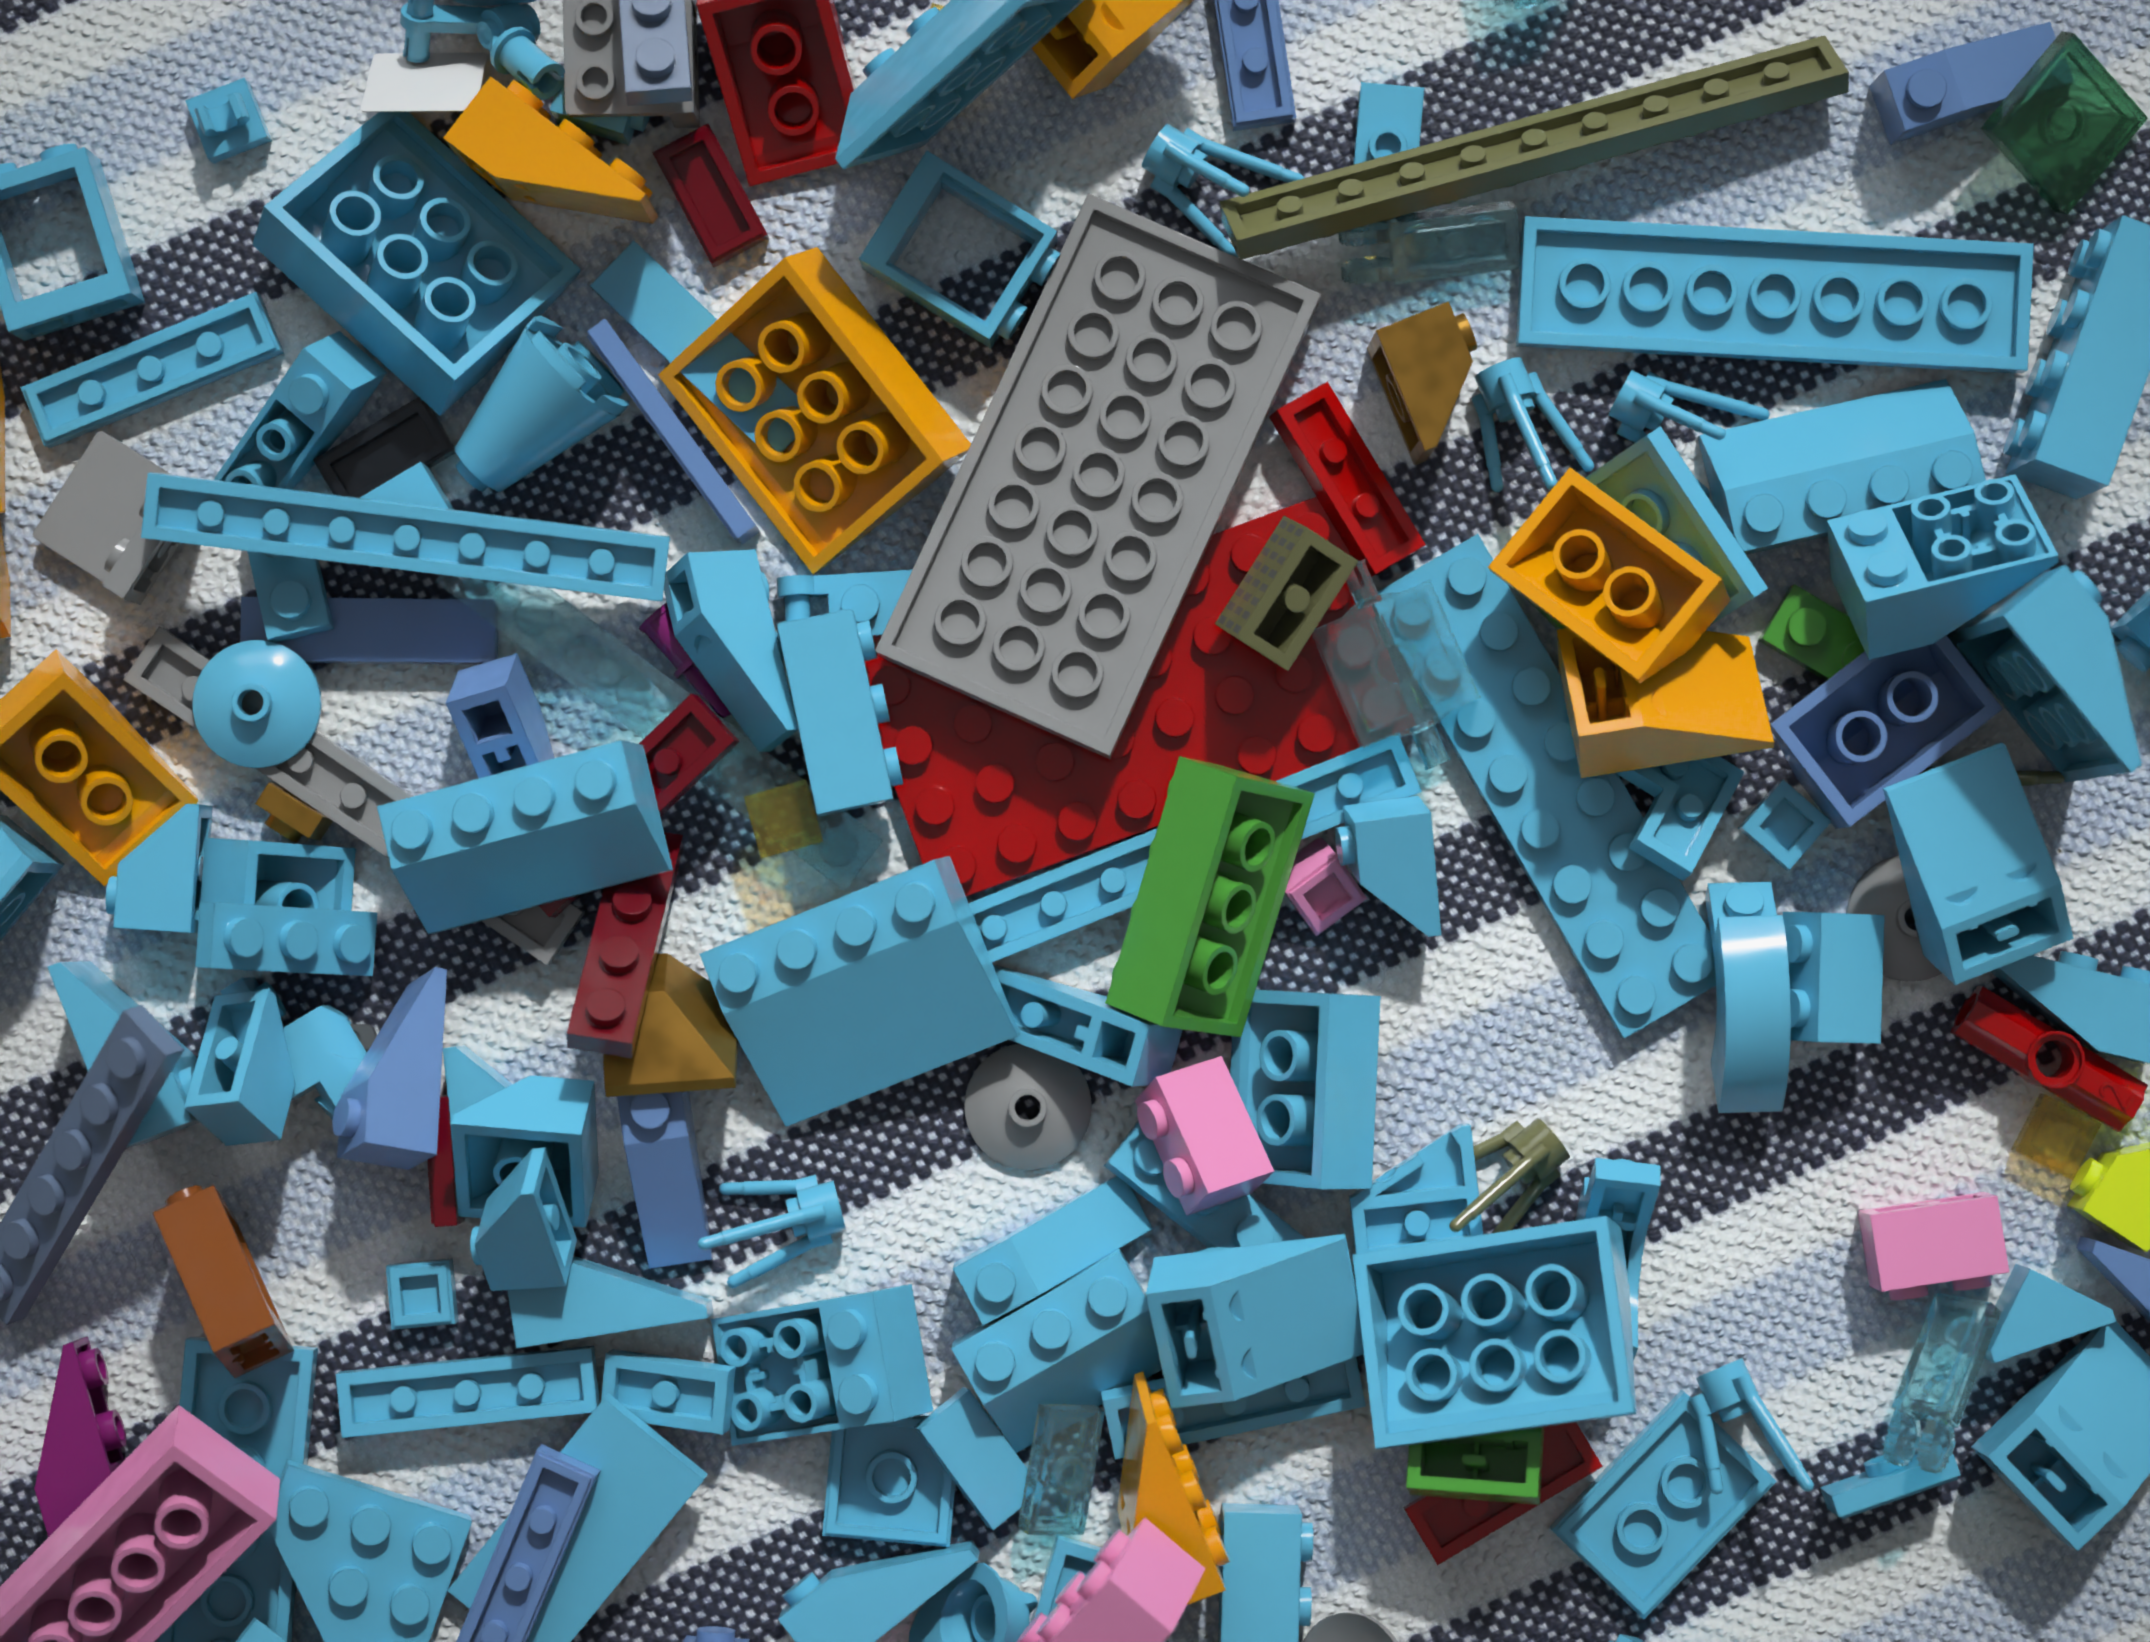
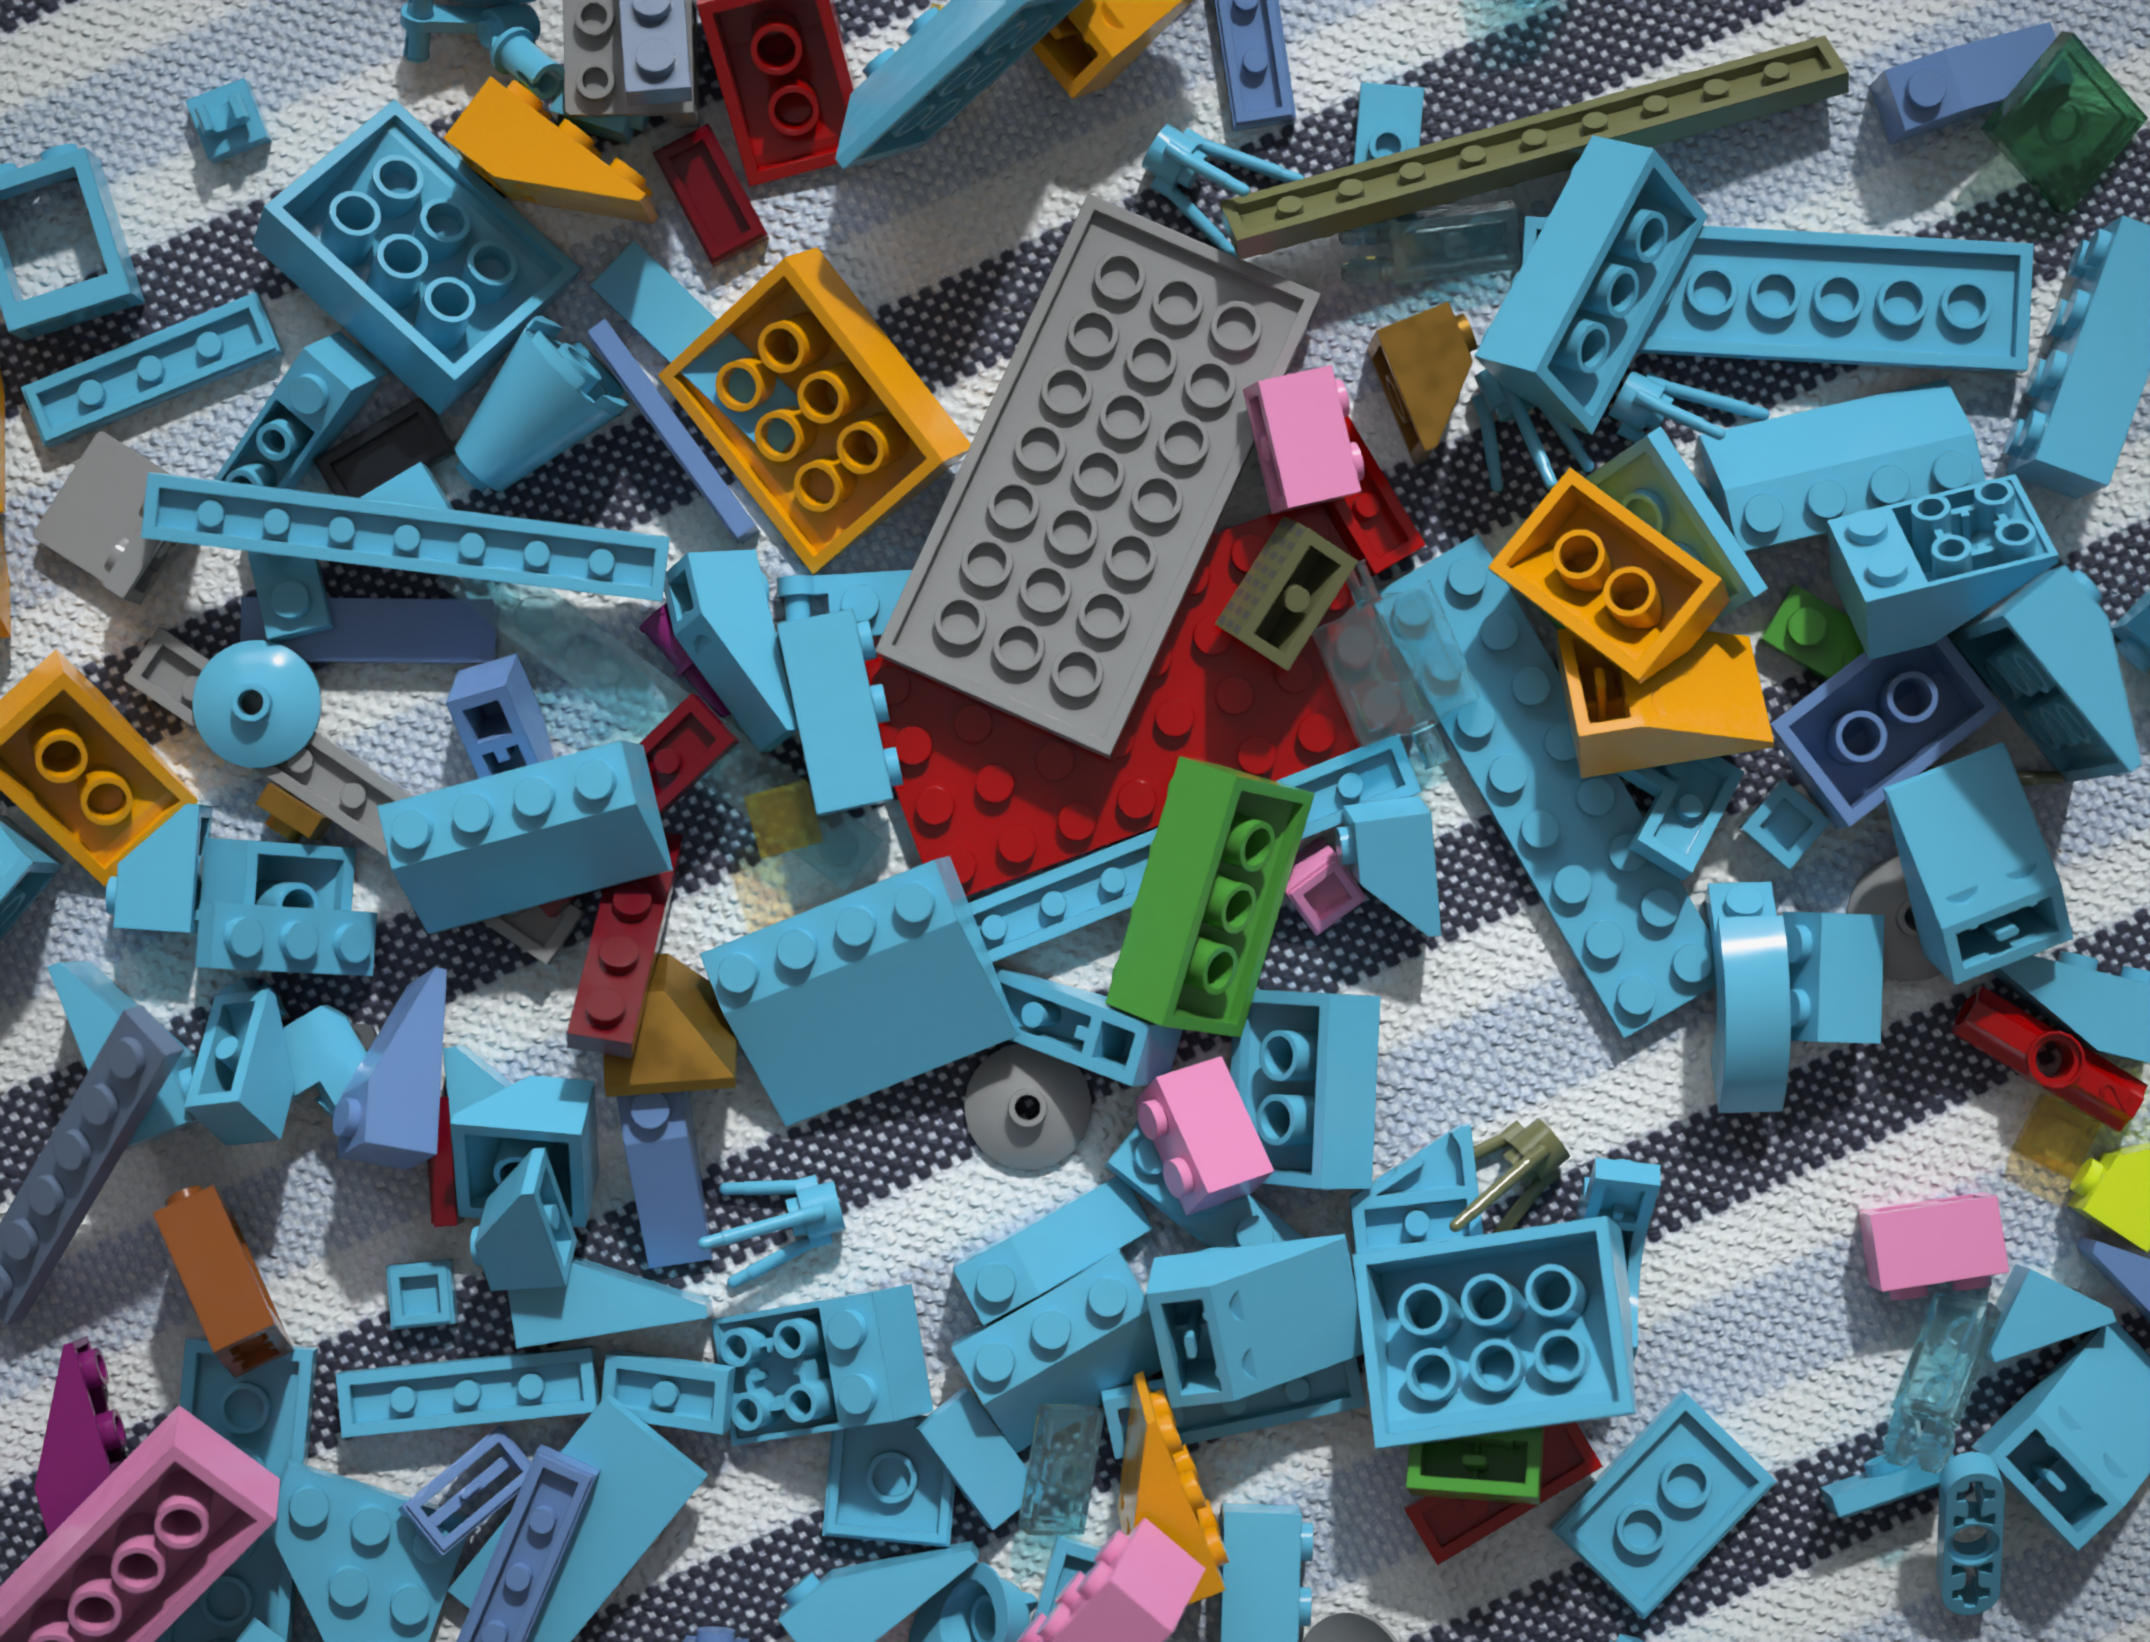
white sticker [361,53,487,112] -> none
medium azure window [859,150,1061,349] -> none
medium azure plant [1689,1358,1814,1495] -> none
none -> medium blue tile [397,1425,531,1559]
none -> bright pink brick [1243,365,1364,515]
none -> medium azure slope [1474,135,1708,435]
none -> medium azure beam [1936,1452,2005,1615]

